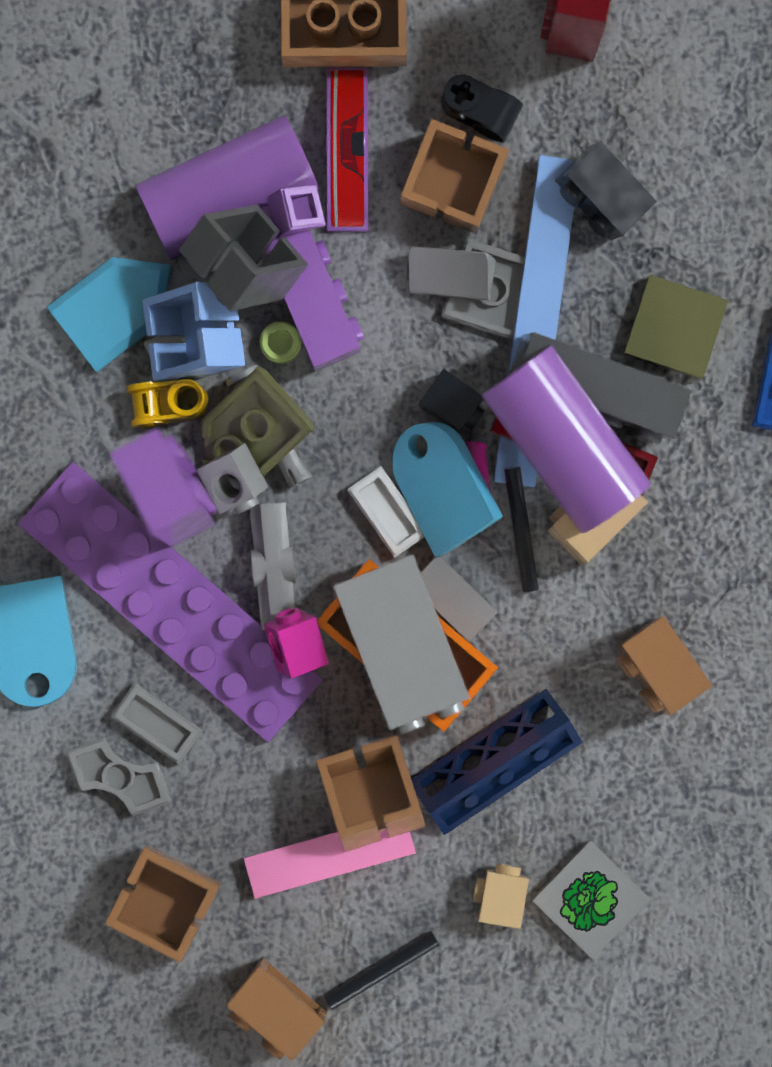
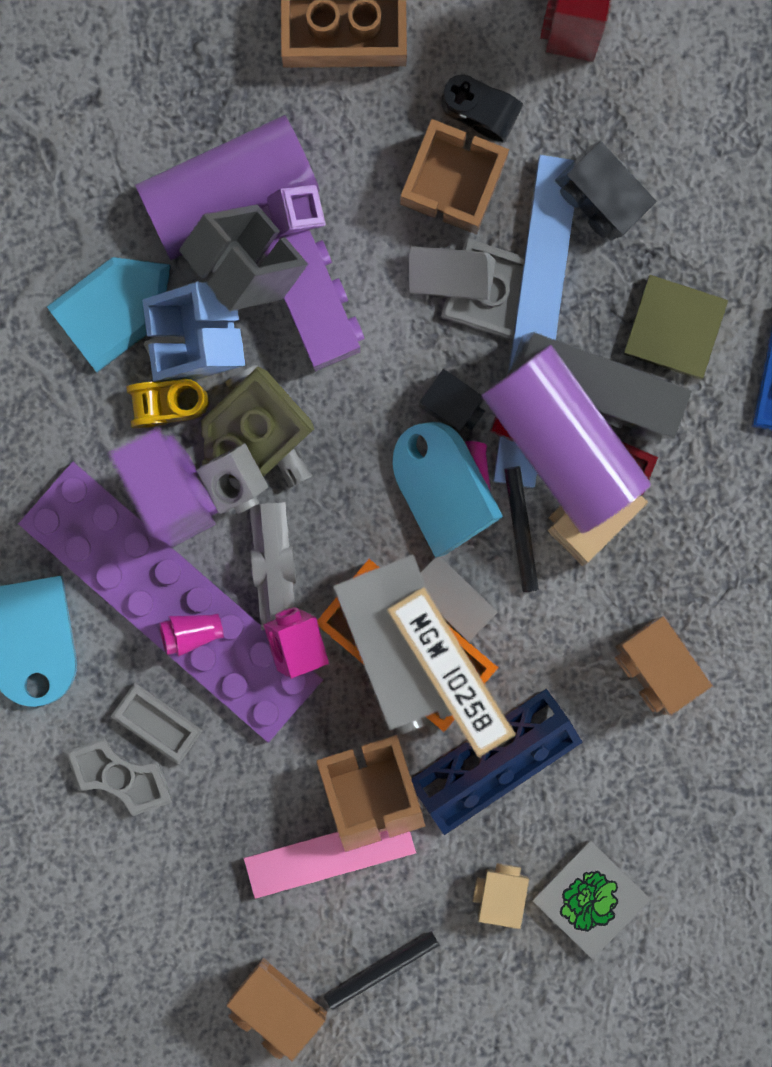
medium nougat piece [105,845,222,963] -> none
yellowish green tile [260,321,302,364] -> none
slope [327,67,368,232] -> none
white tile [347,466,424,558] -> none
none -> dark pink cone [159,613,224,657]
none -> tile [388,587,515,757]

